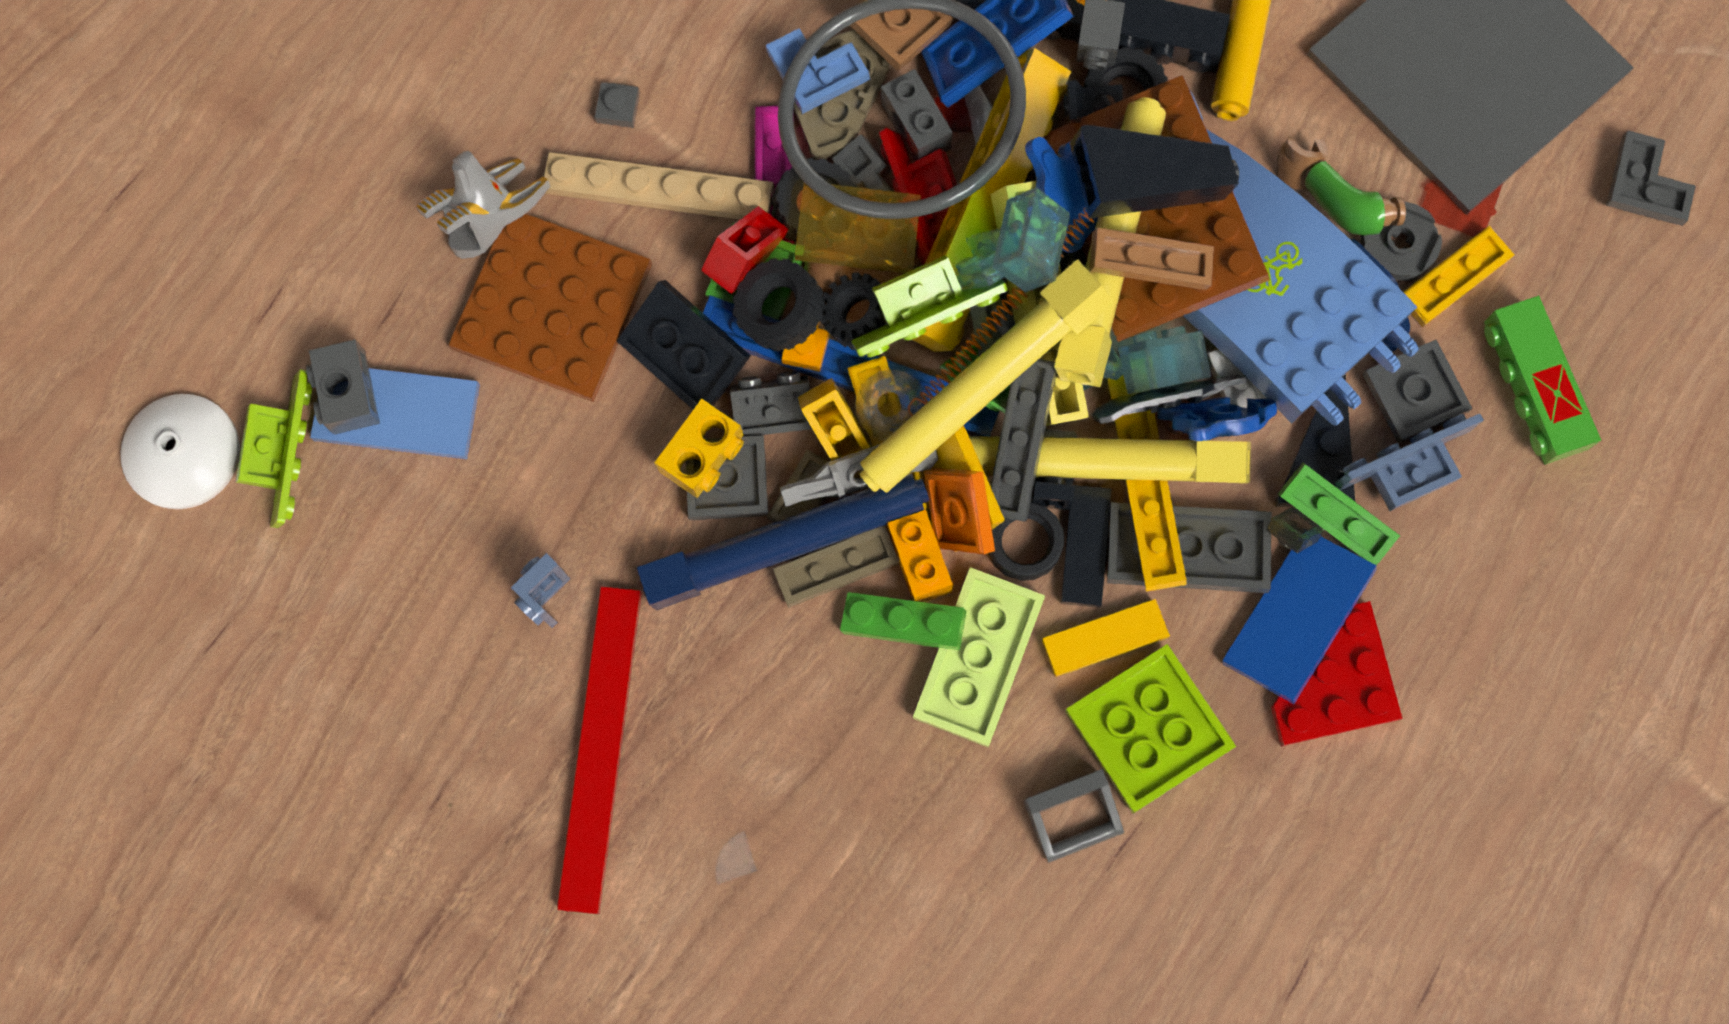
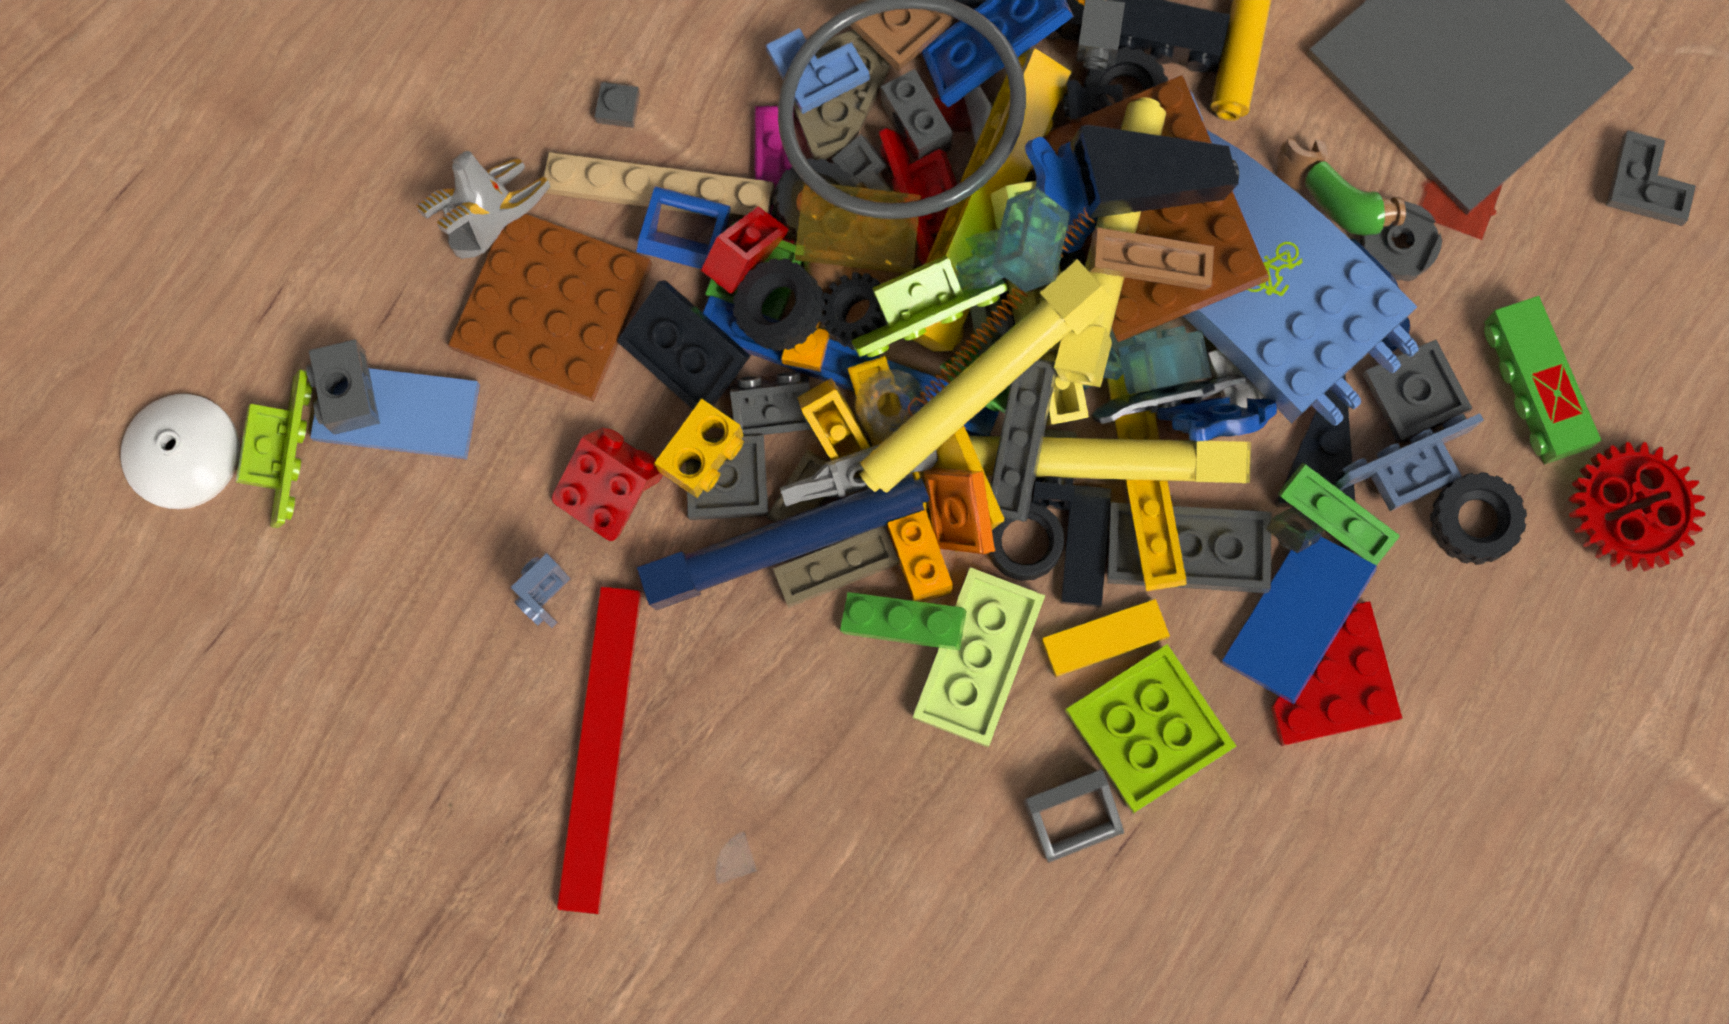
yellow tile [1403,225,1515,327] -> none
none -> red bracket [552,427,663,541]
none -> blue tile [636,186,730,269]
none -> black tyre [1430,472,1527,565]
none -> red gear [1568,442,1706,572]

